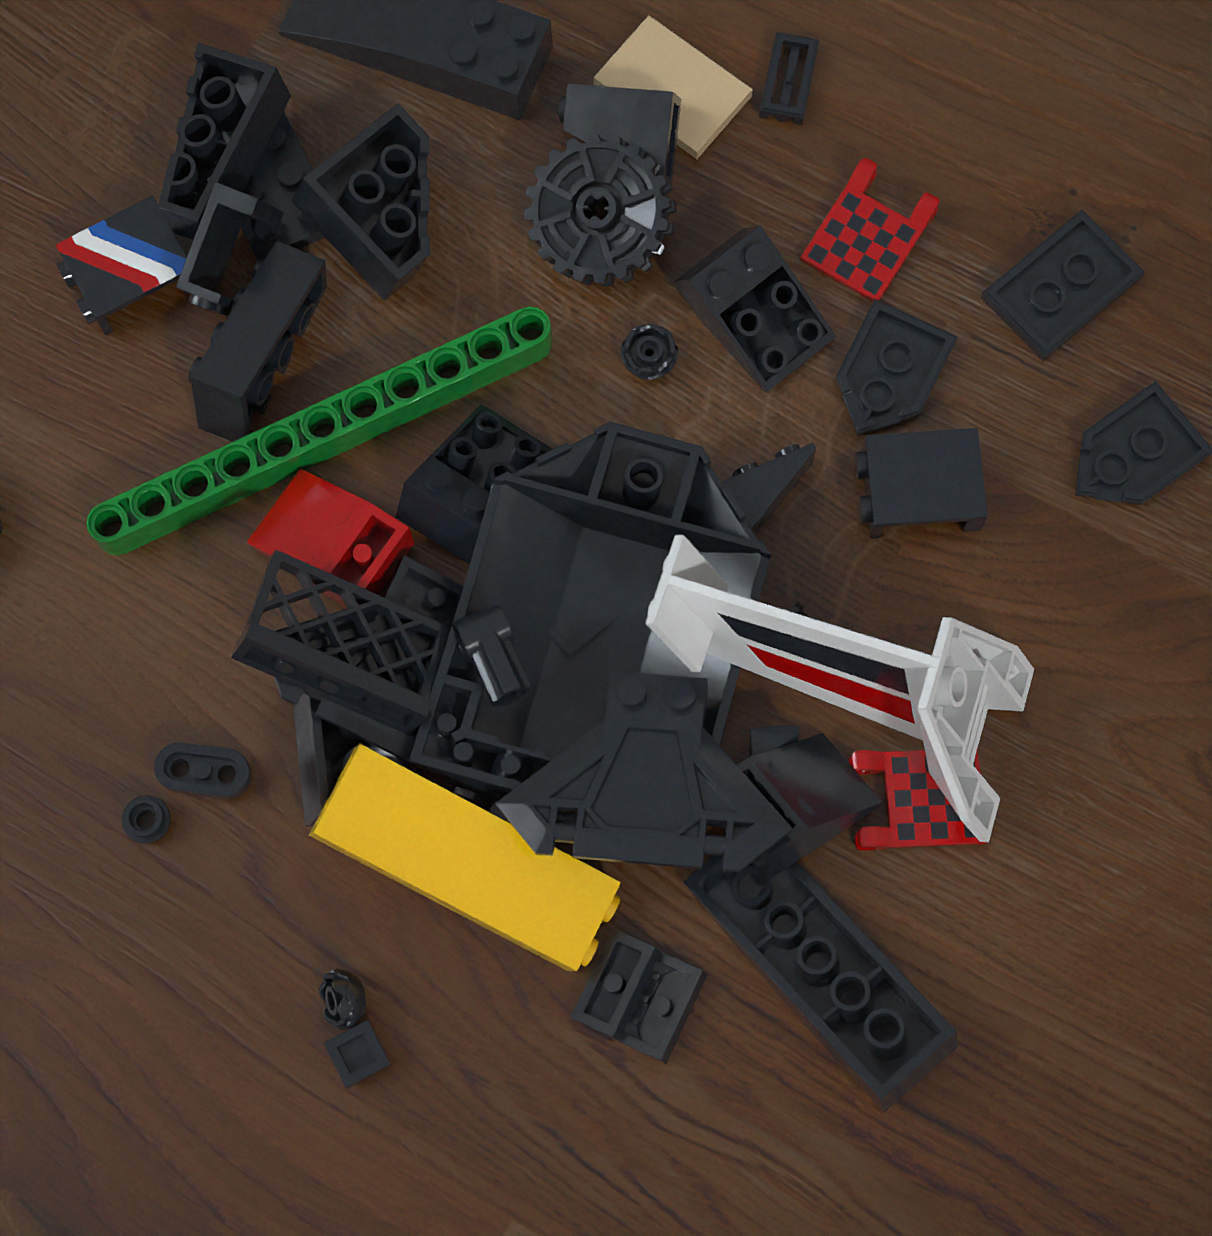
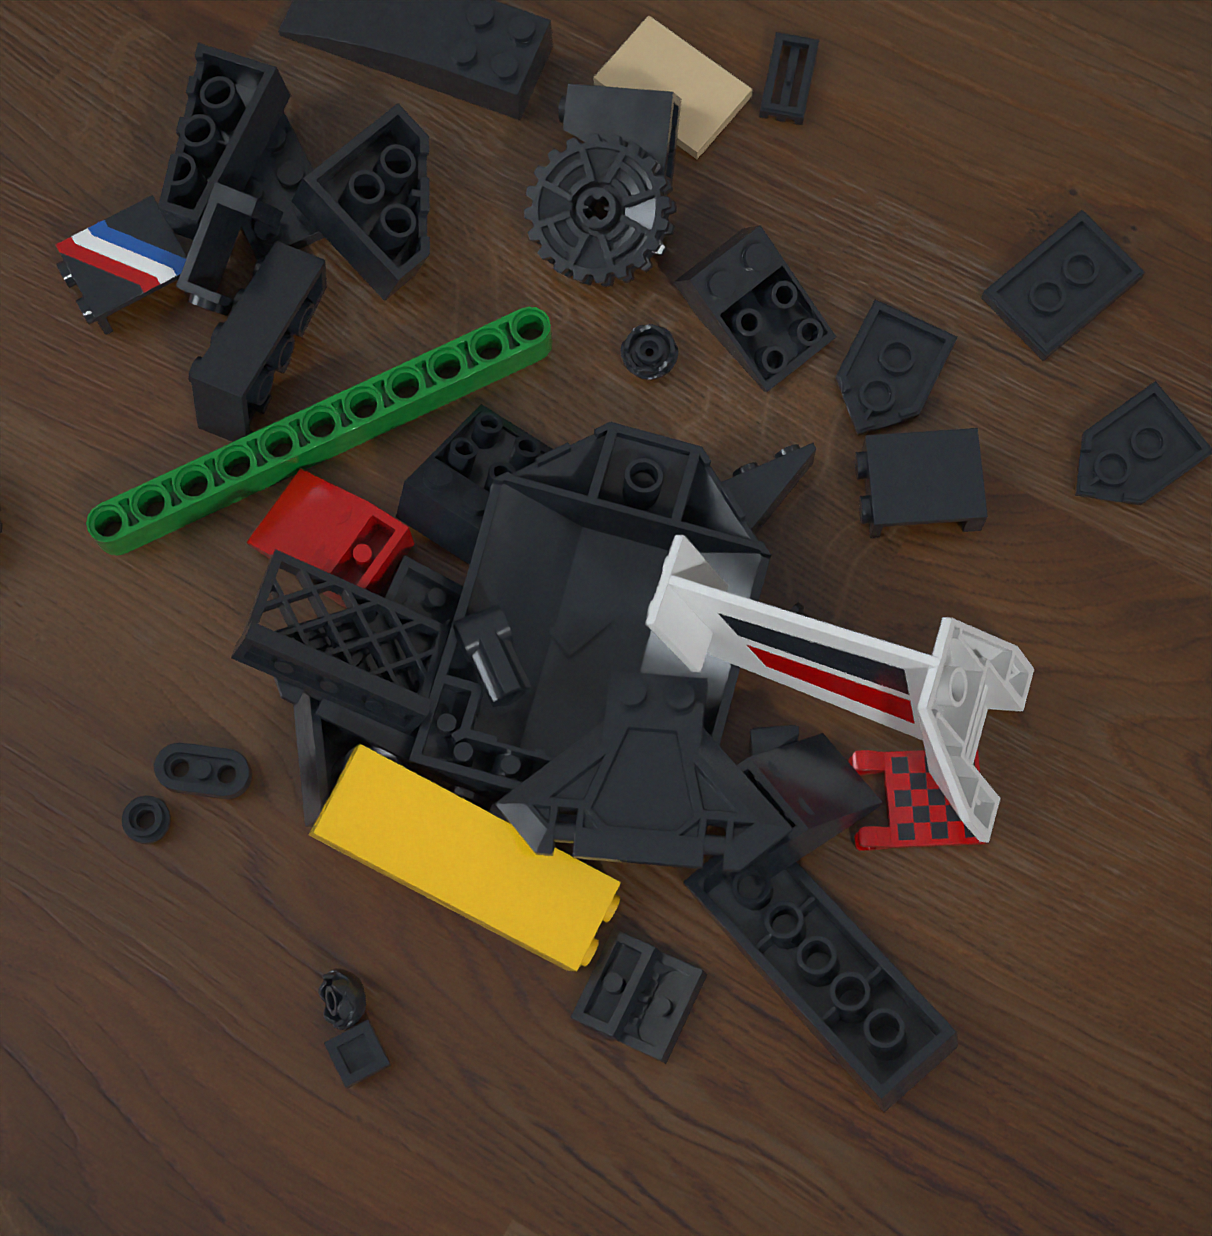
red flag [800,158,939,302] -> none

